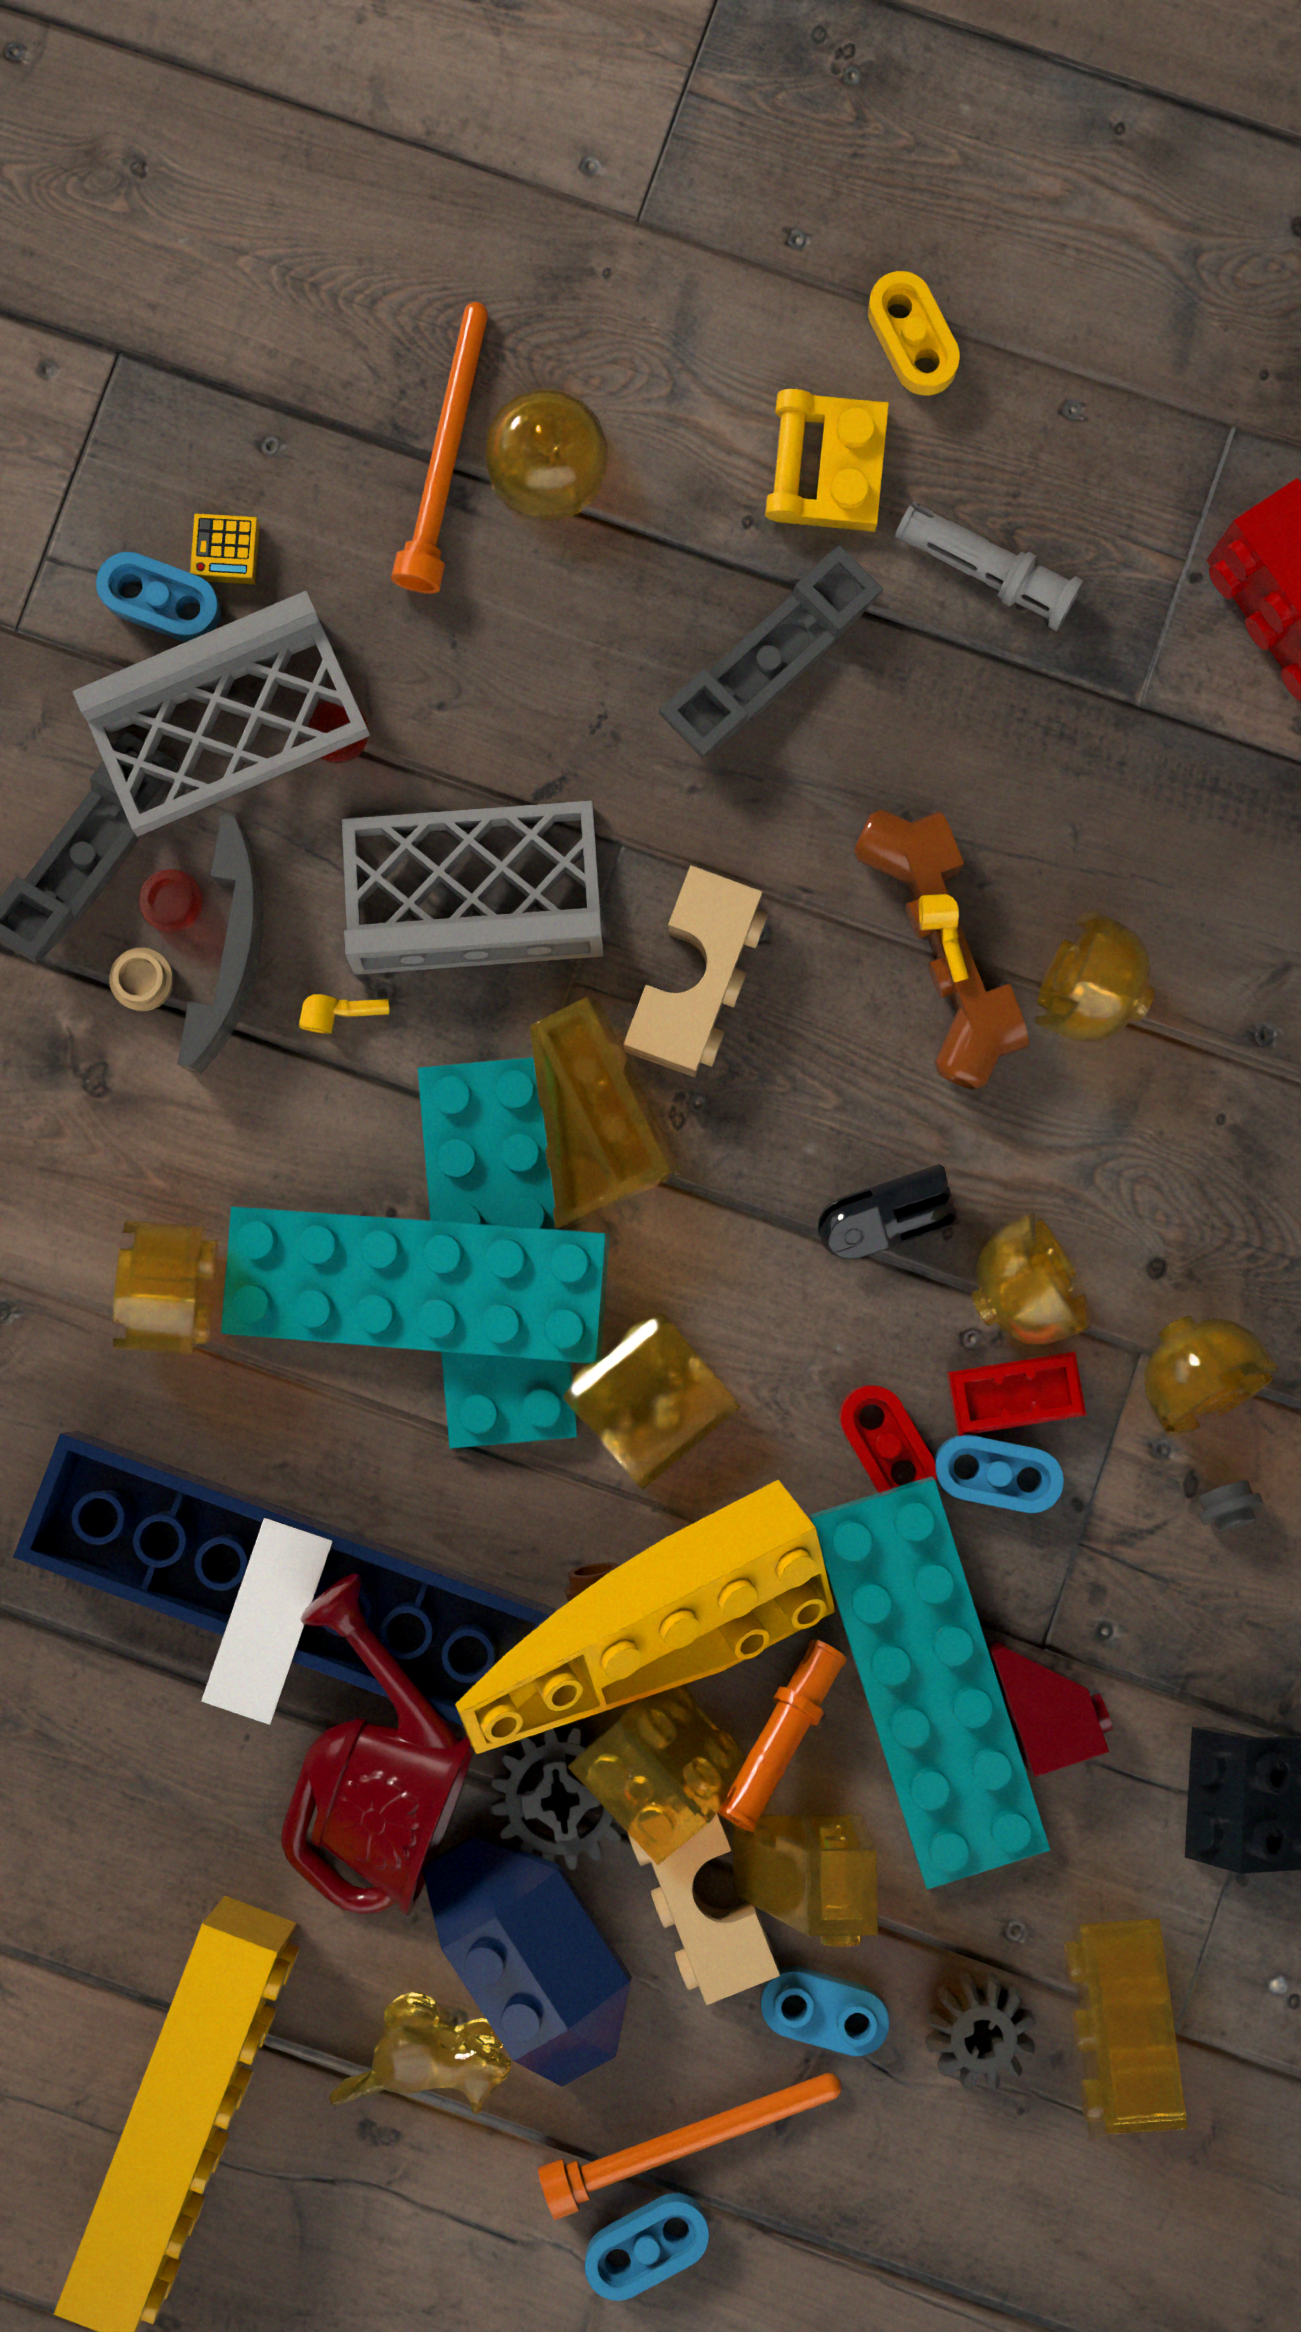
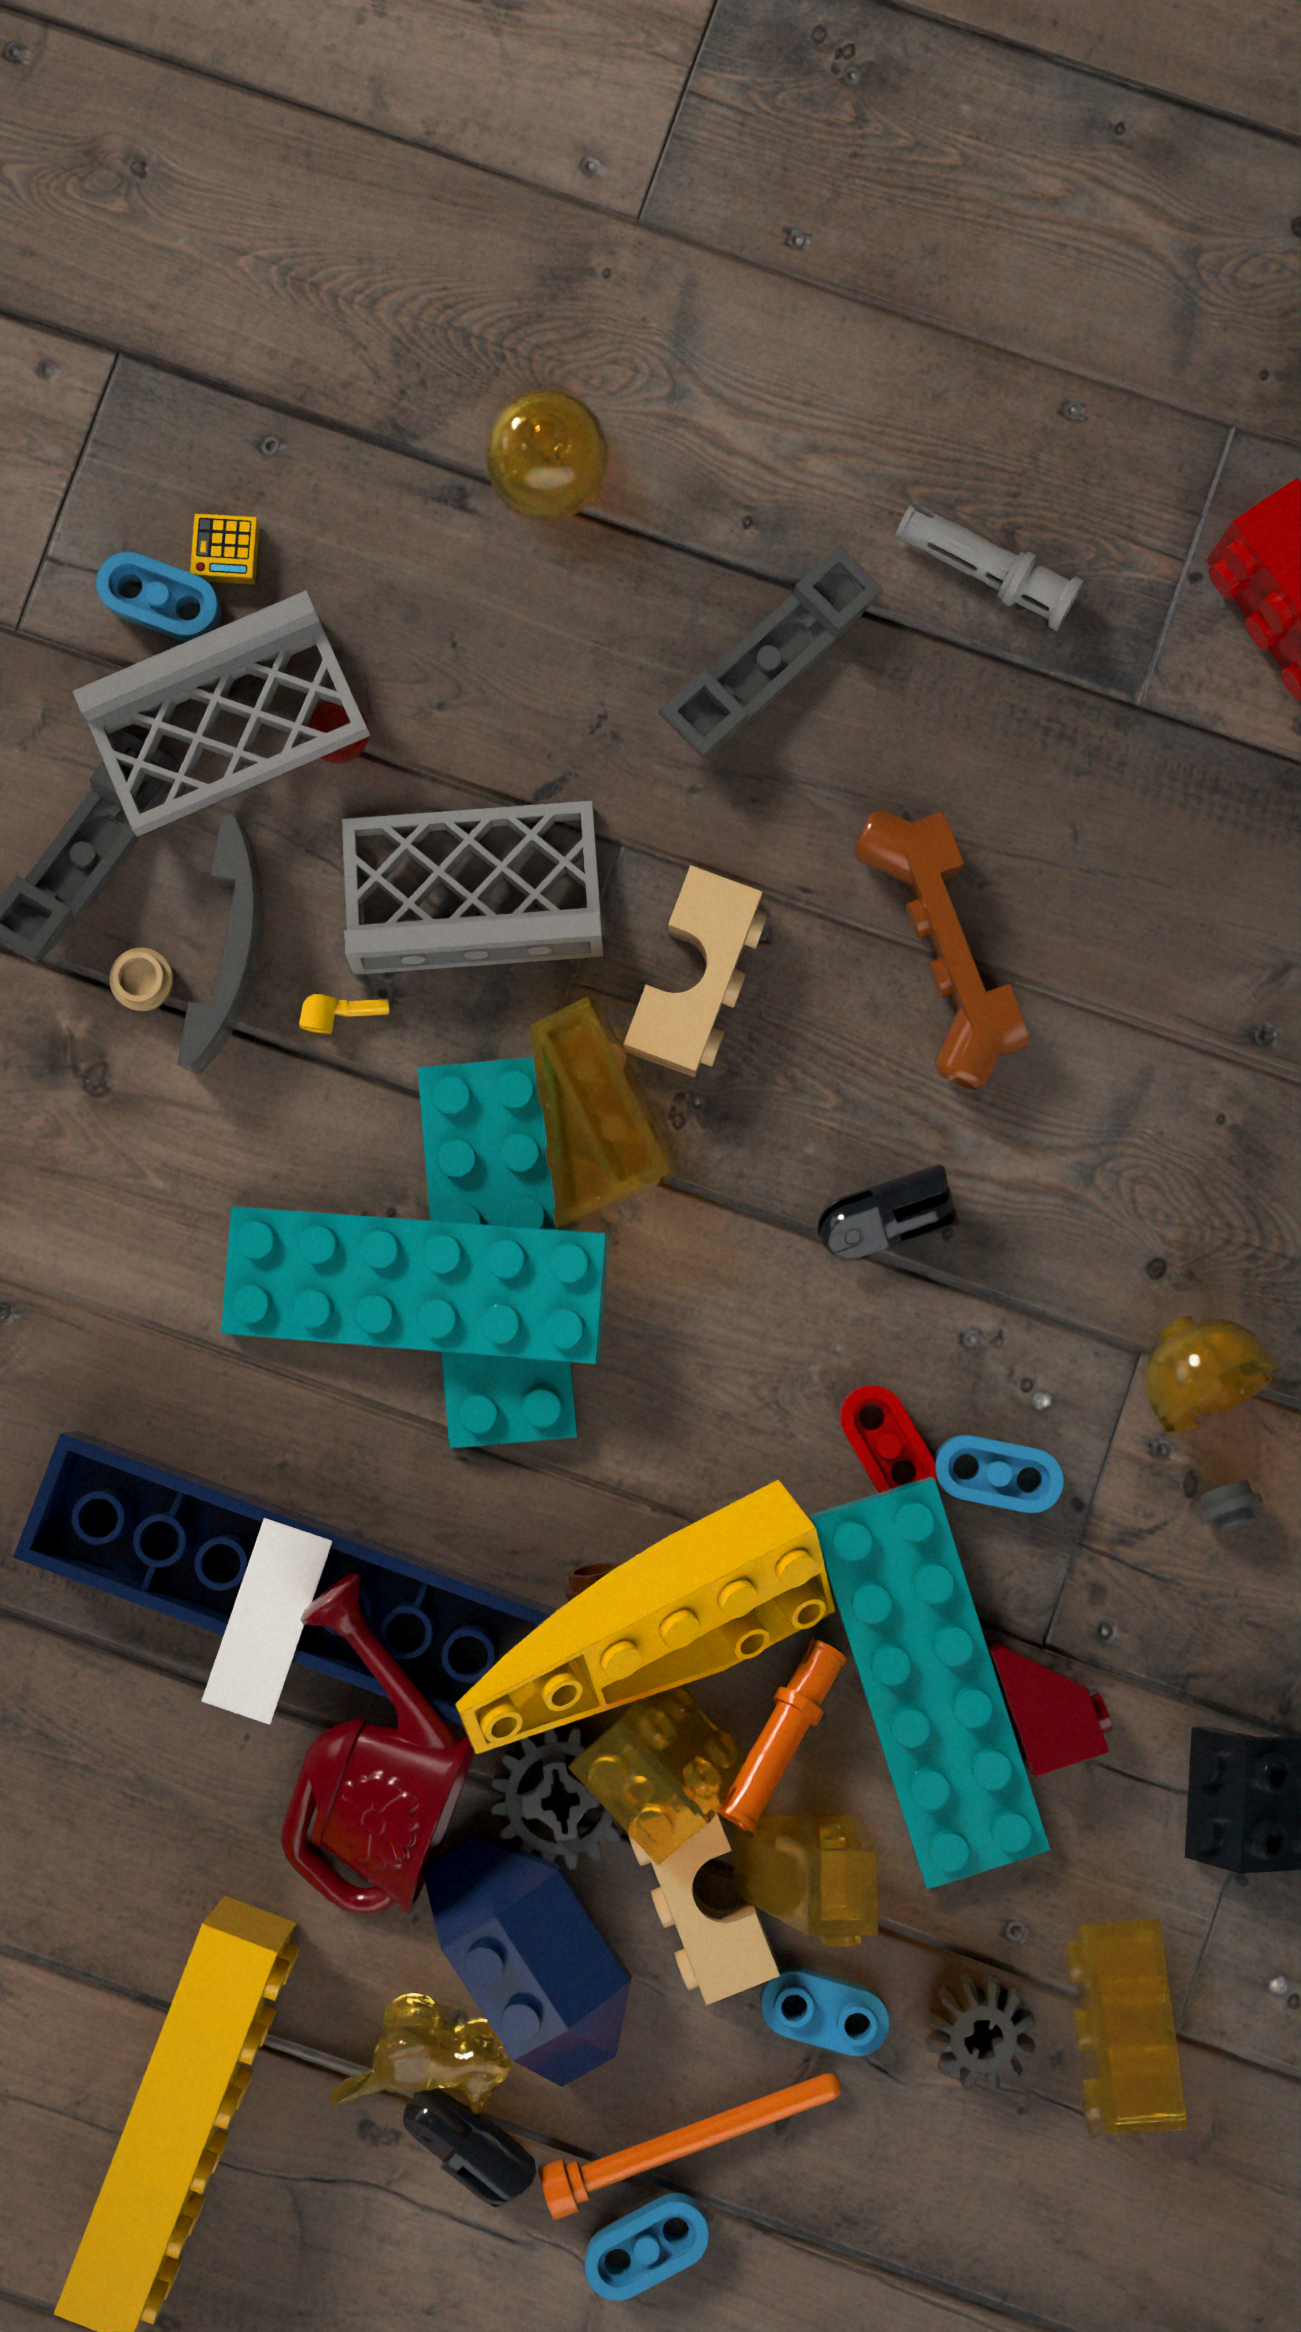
clear yellow brick [113,1220,218,1355] -> none
clear red plate [139,869,203,933] -> none
orange piece [391,302,488,594] -> none
clear yellow bracket [563,1314,741,1490] -> none
yellow plate [765,389,889,532] -> none
yellow plate [868,271,960,396] -> none
yellow hand [919,894,969,982] -> none
red plate [946,1352,1086,1436] -> none
clear yellow cylinder [971,1213,1092,1345] -> none
clear yellow cylinder [1035,909,1155,1042] -> none
none -> black arm [403,2087,536,2207]

